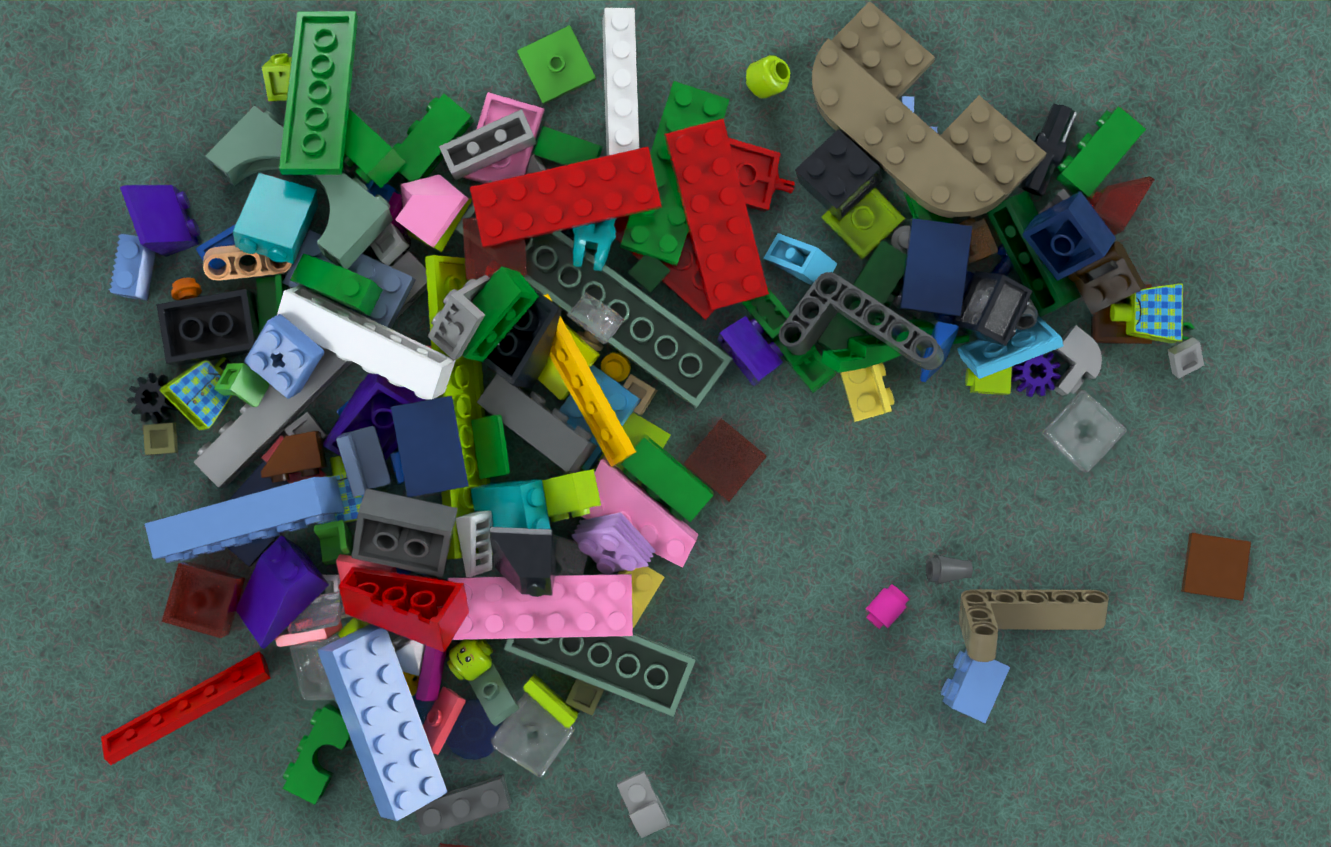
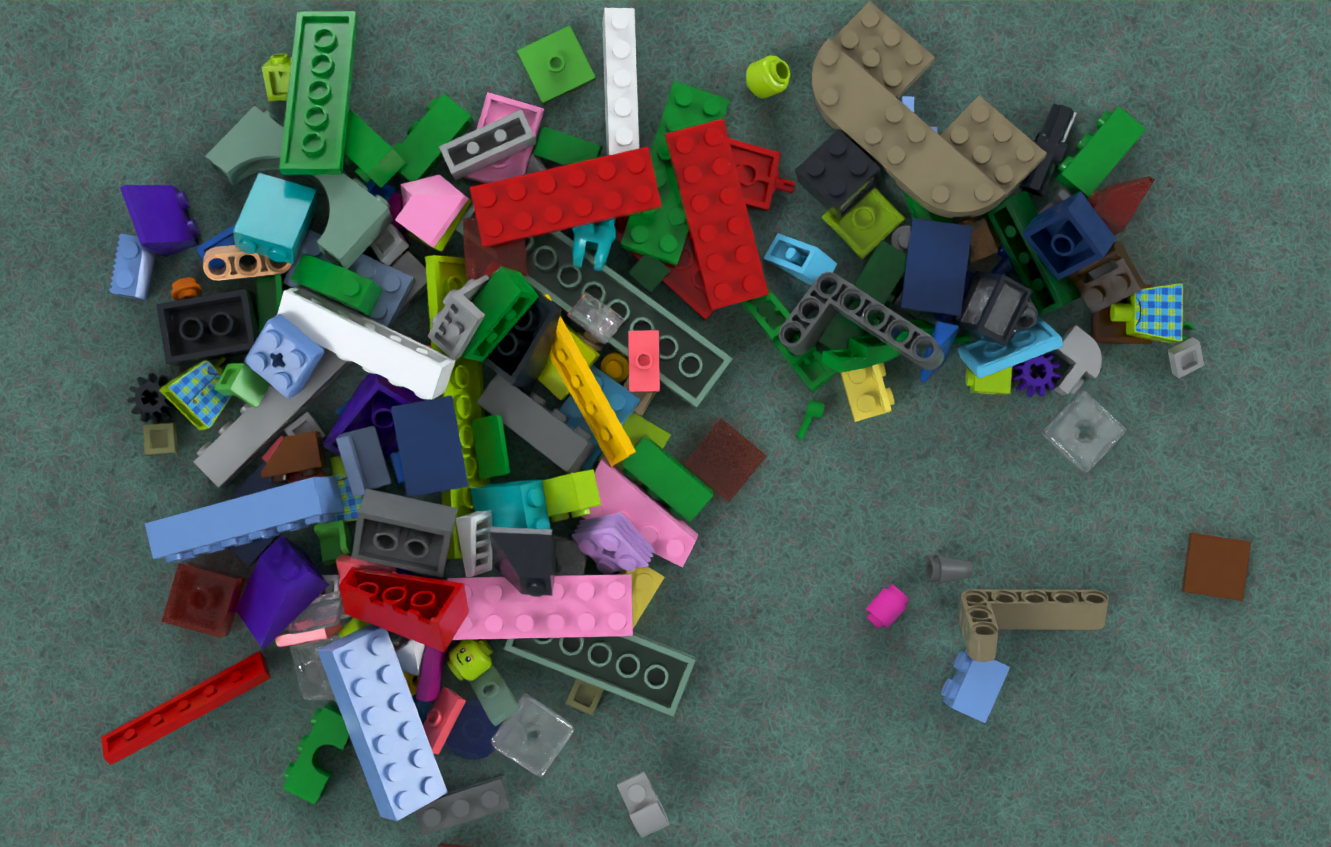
lime tile [523,673,579,729] -> none
dark purple slope [717,316,783,386] -> none
none -> coral plate [628,330,660,392]
none -> green hand [796,400,824,440]

